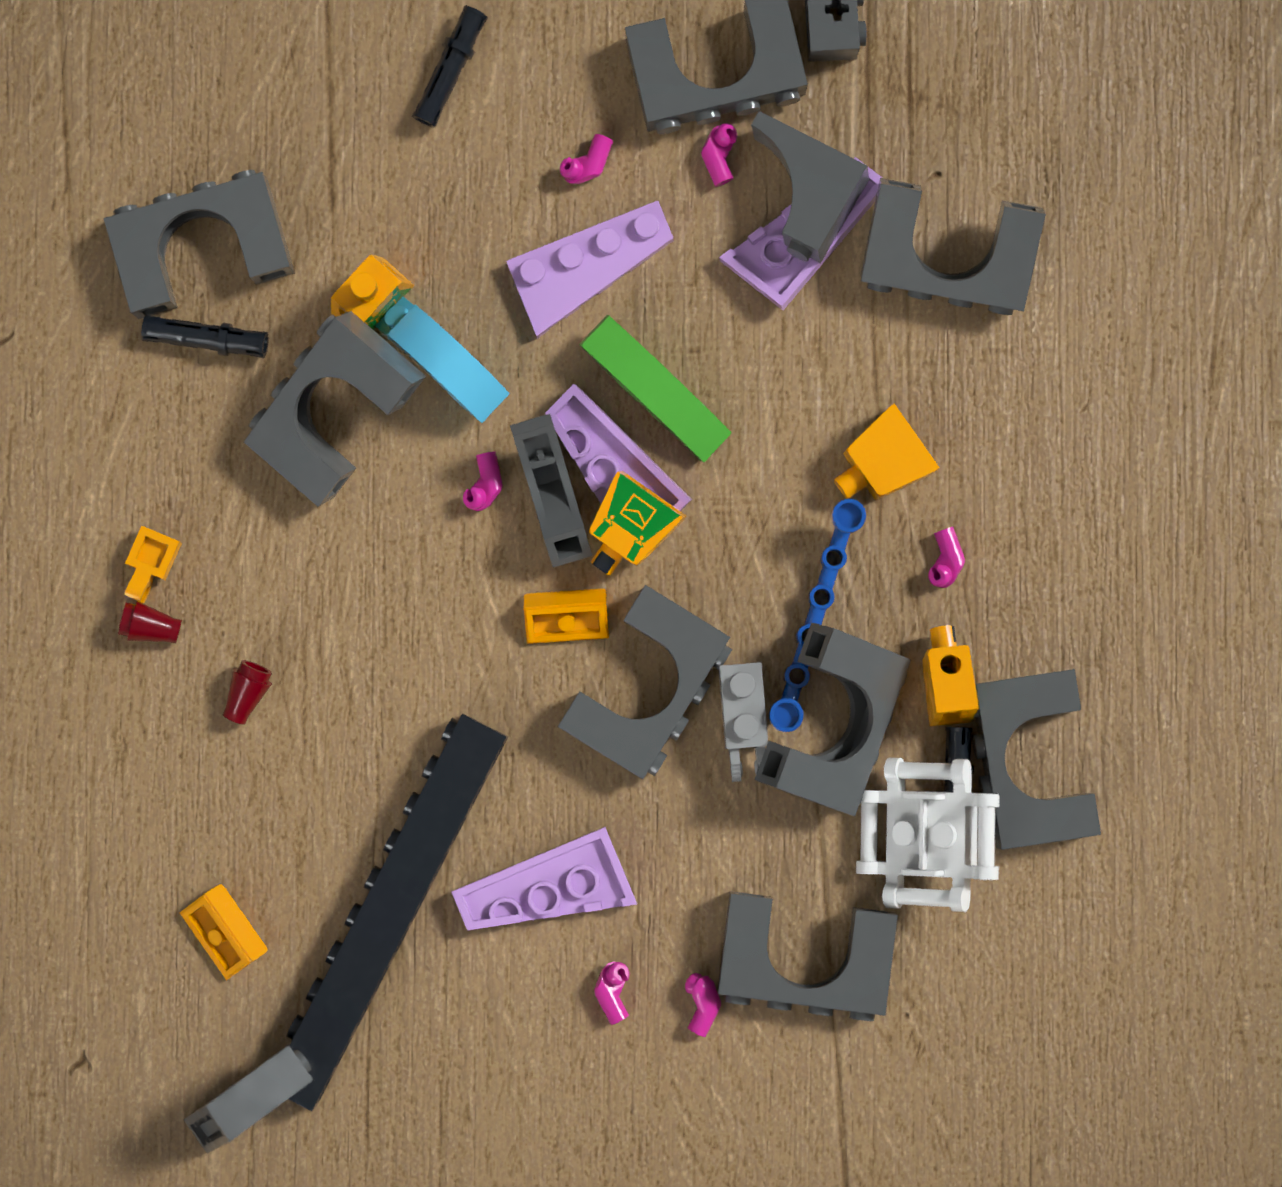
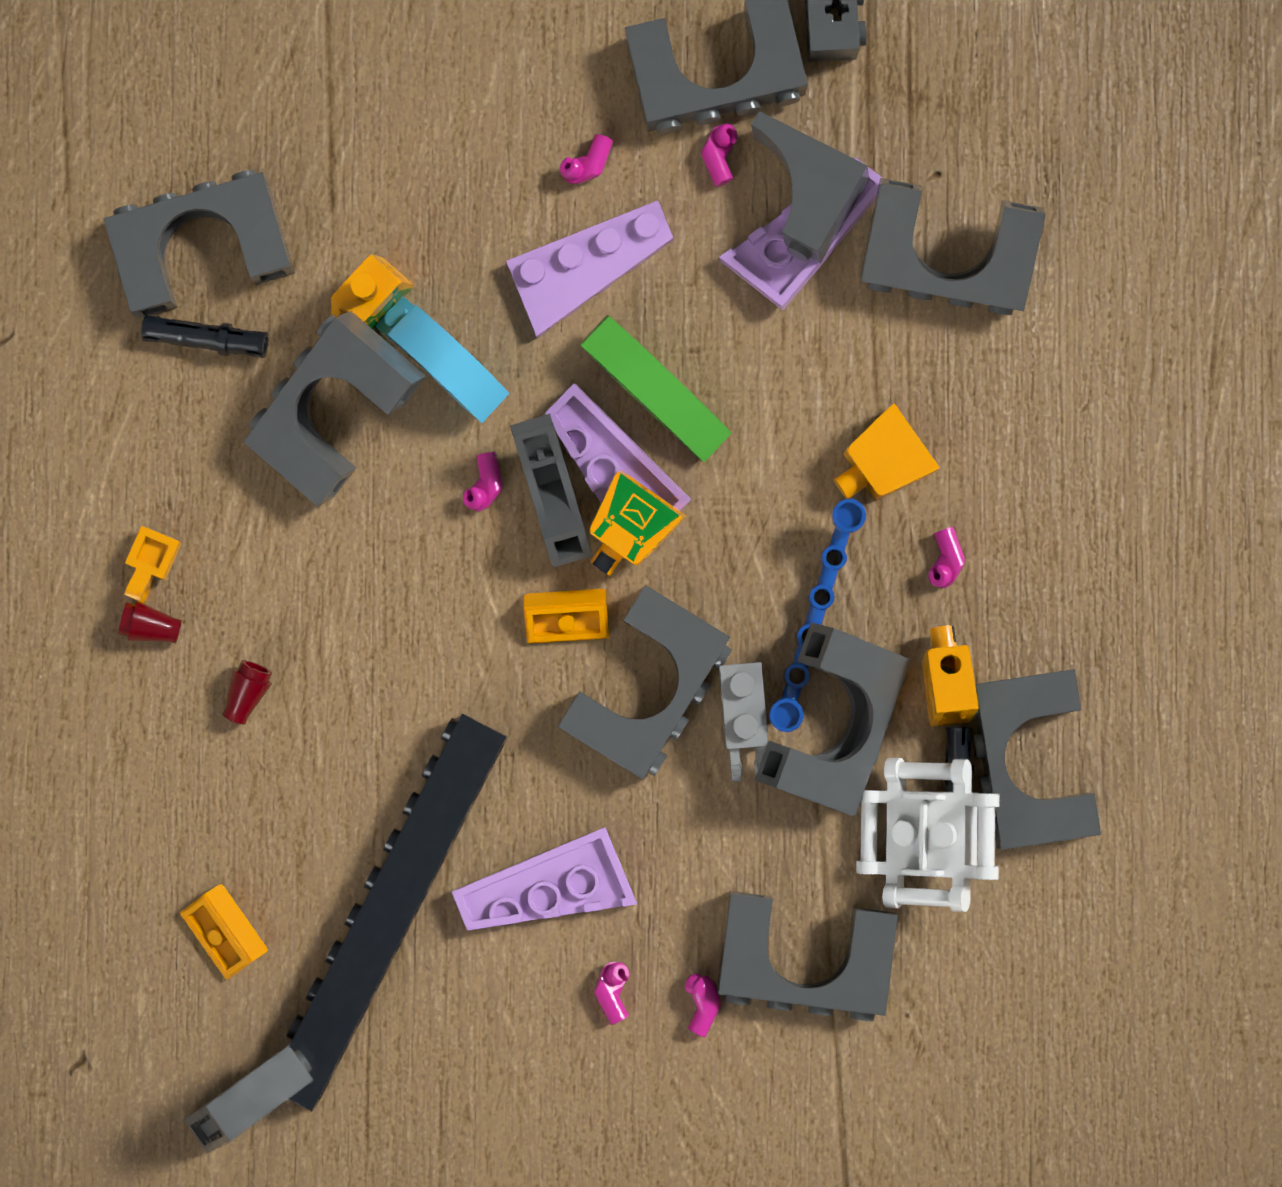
black pin [412,5,488,128] -> none

